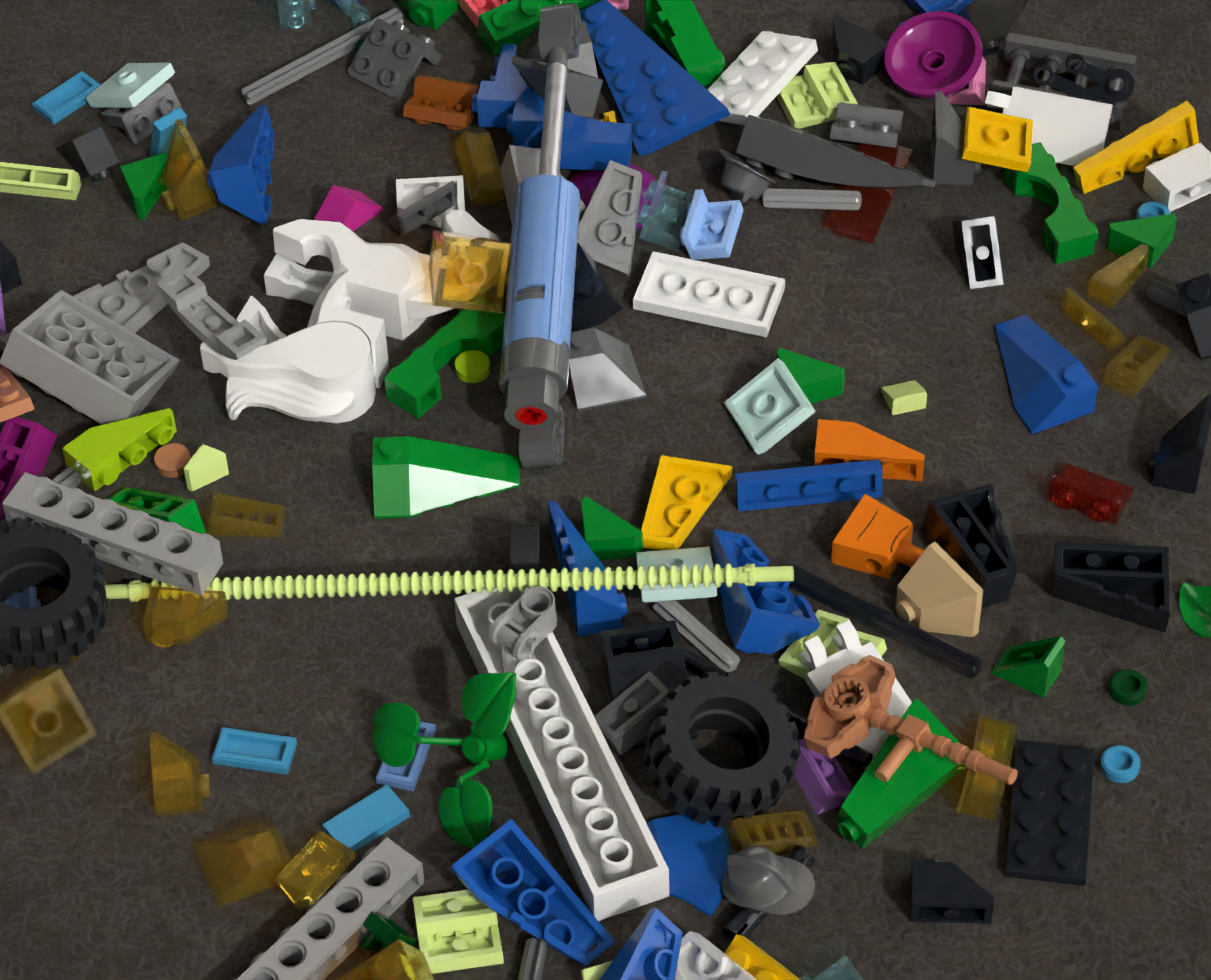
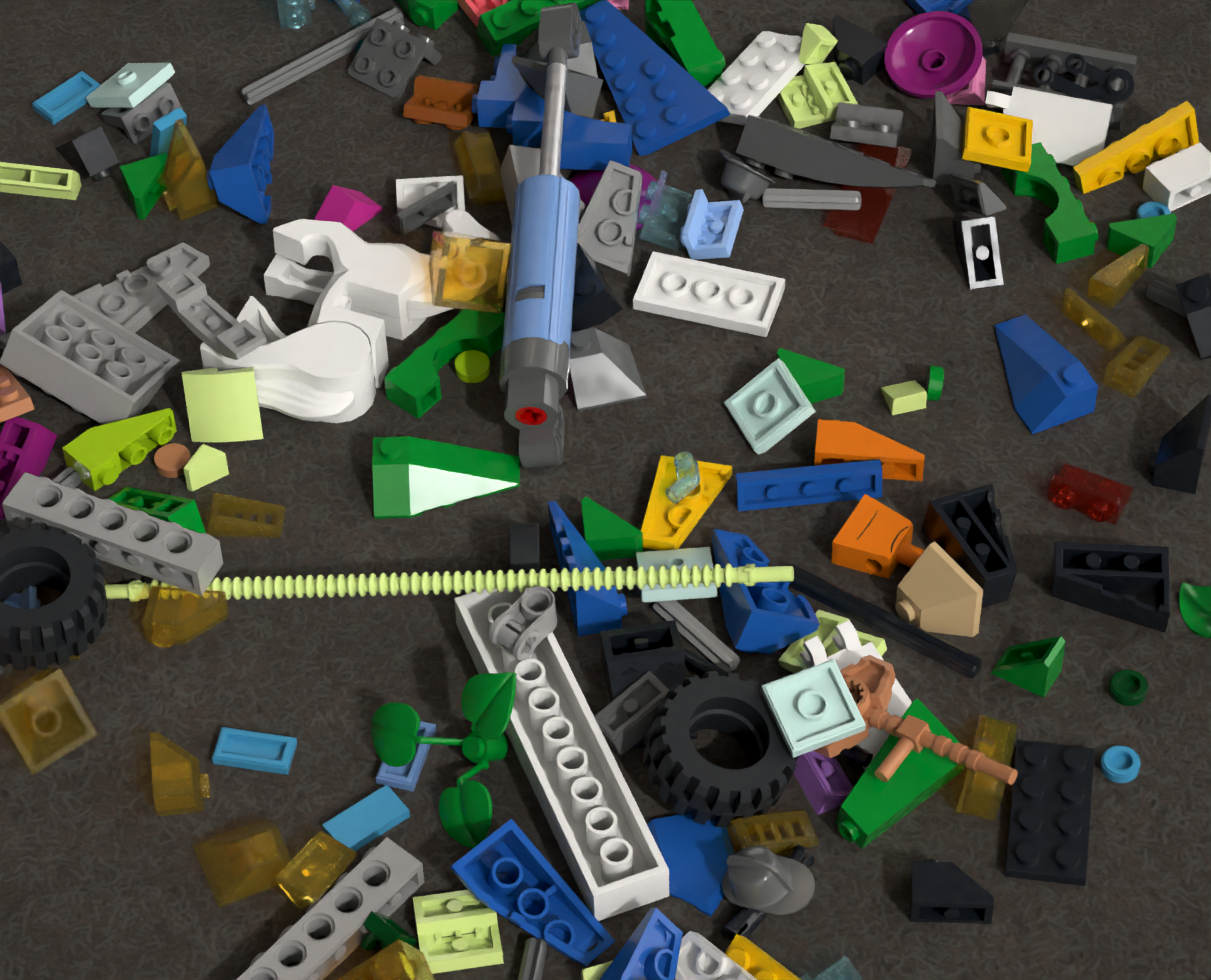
none -> yellowish green slope [182,367,263,442]
none -> clear light blue arm [665,452,701,504]
none -> light aqua plate [761,659,866,758]
none -> yellowish green slope [799,23,838,65]
none -> green tile [925,365,944,402]
none -> dark grey slope [949,173,1007,216]

